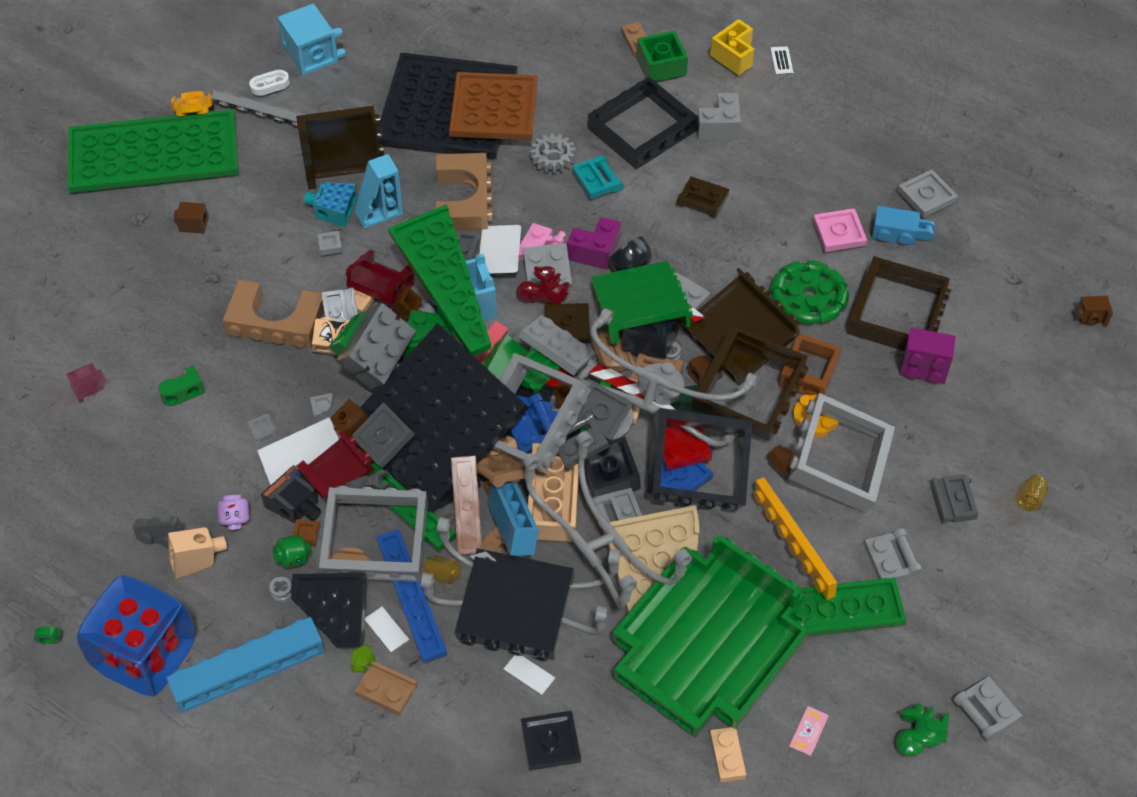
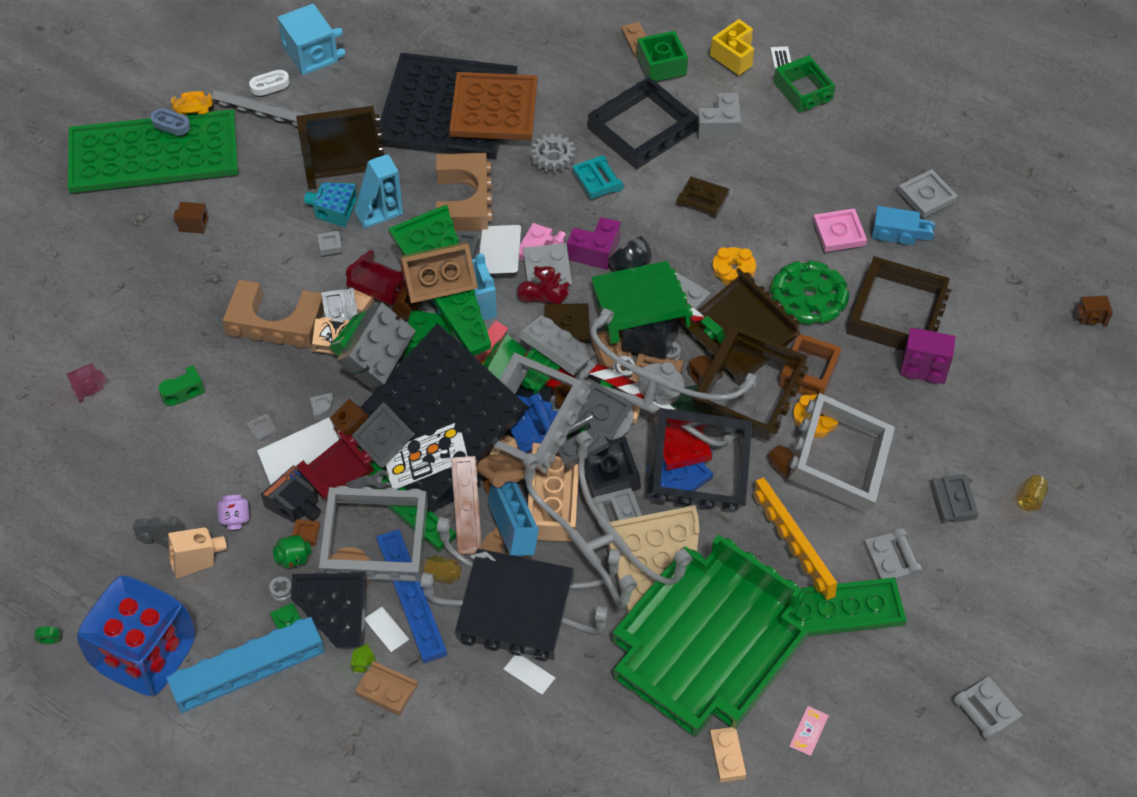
black plate [521,711,581,771] -> none
green animal [895,703,950,757] -> none
none -> sand blue plate [150,108,190,135]
none -> green plate [270,602,301,629]
none -> sticker [386,423,467,489]
none -> medium nougat slope [399,242,478,303]
none -> light grey bush [612,356,635,377]
none -> green plate [701,316,725,345]
none -> light orange plate [712,247,756,285]
none -> green window [773,55,835,113]

